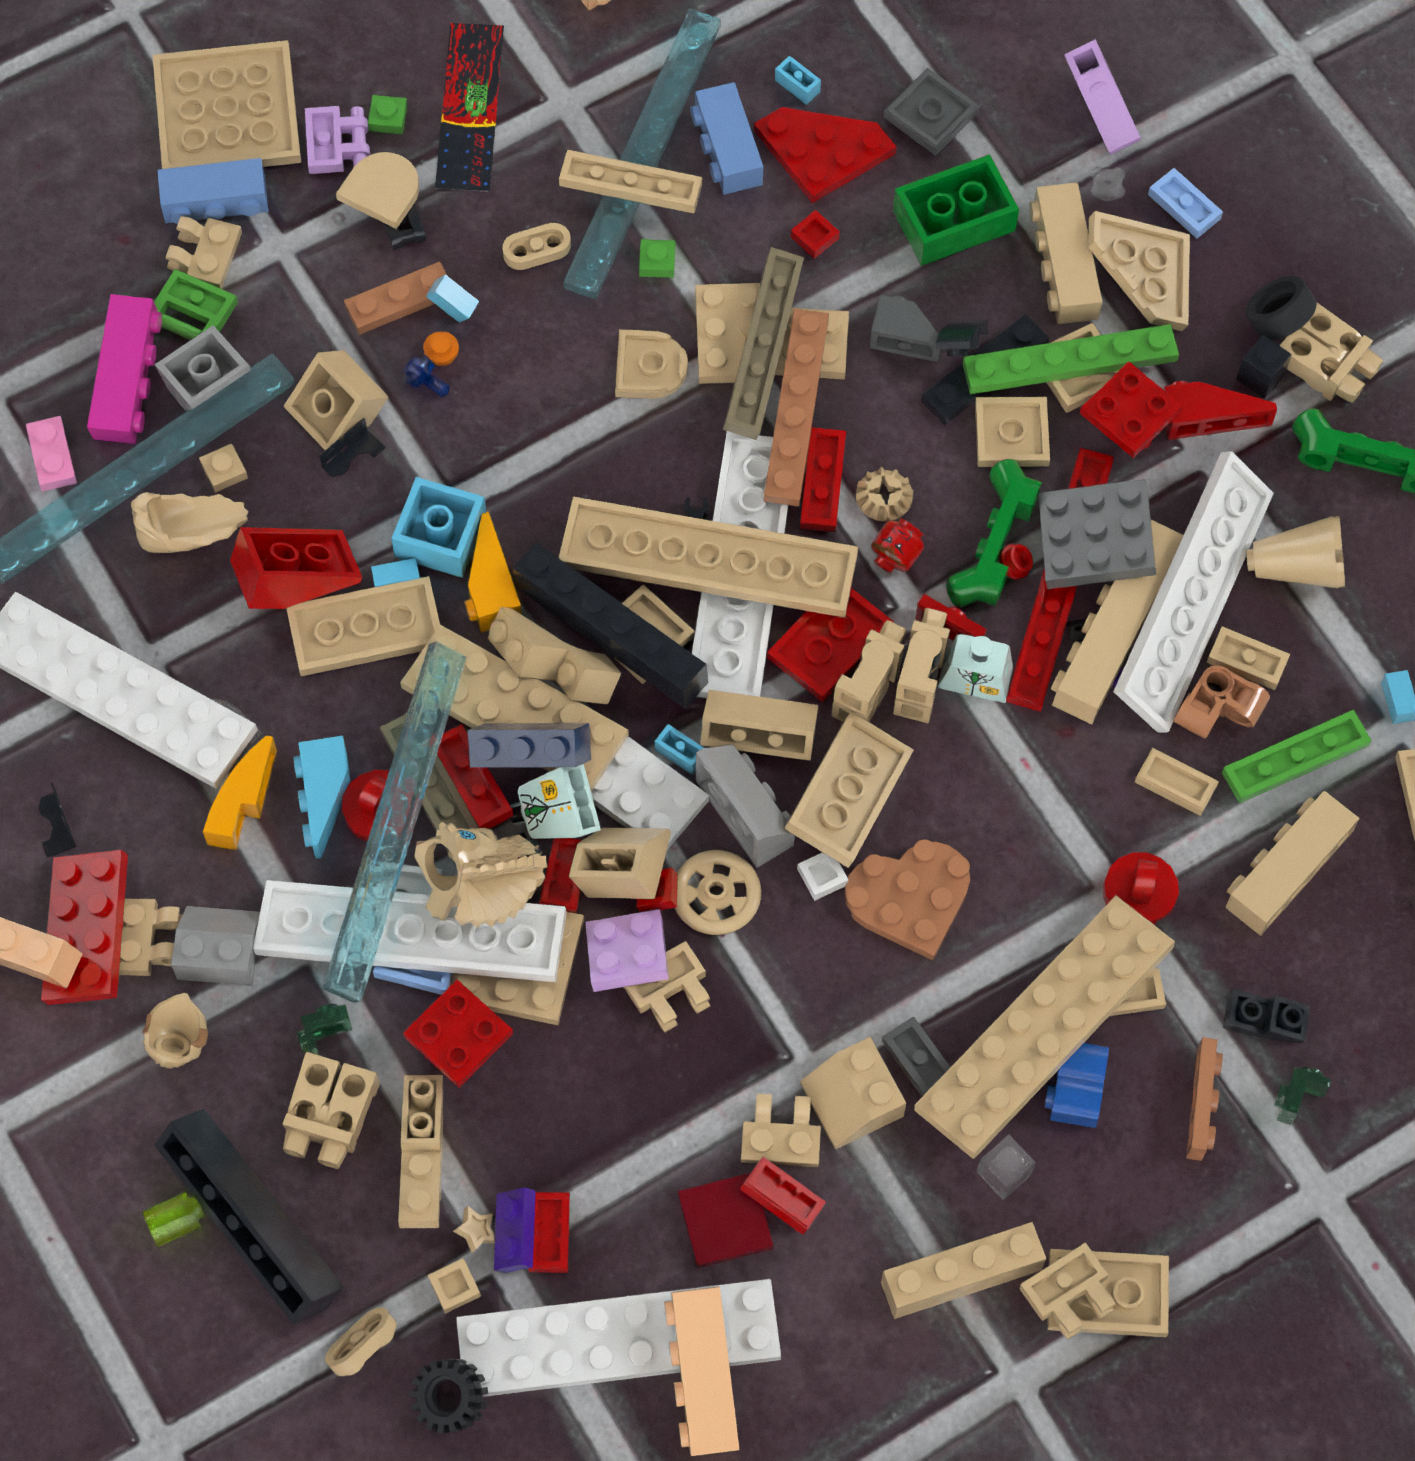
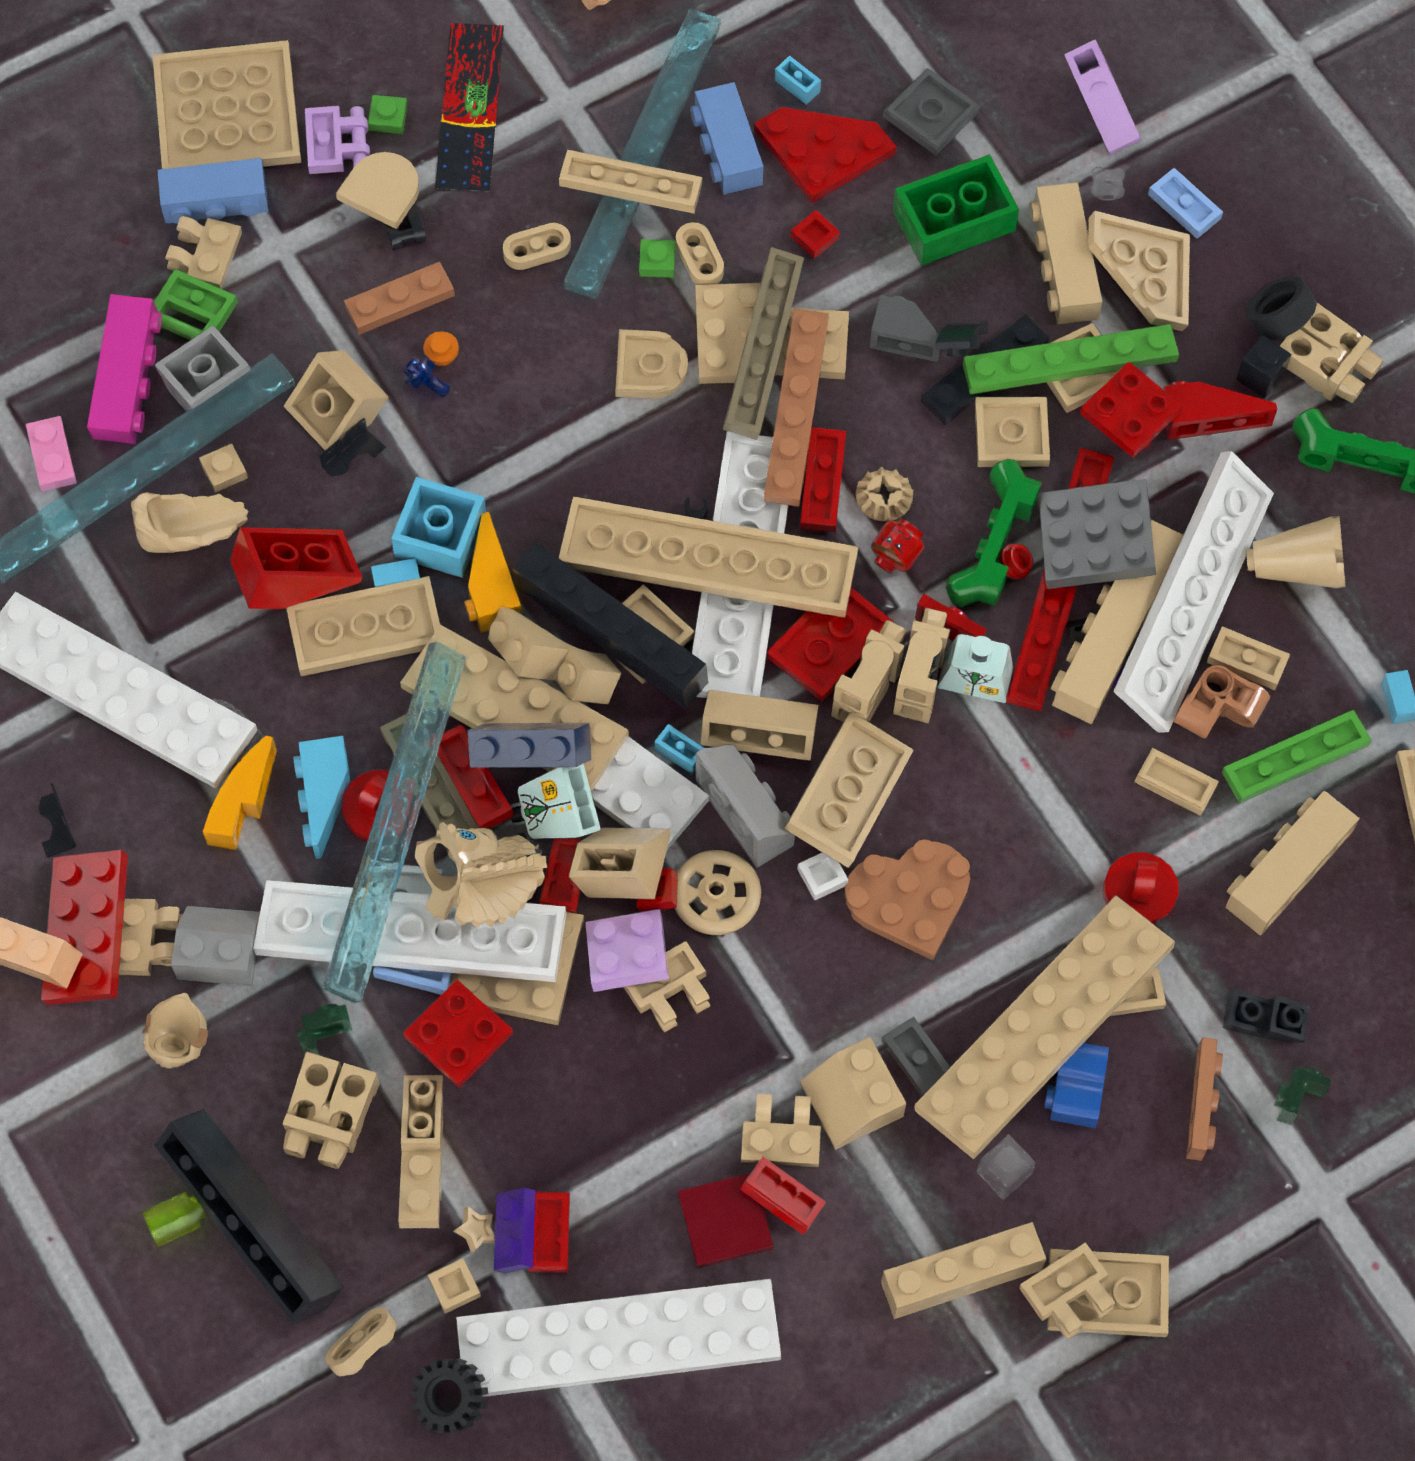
piece [426,275,479,323] -> none
light nougat brick [664,1286,739,1456] -> none
none -> tan plate [676,222,724,285]

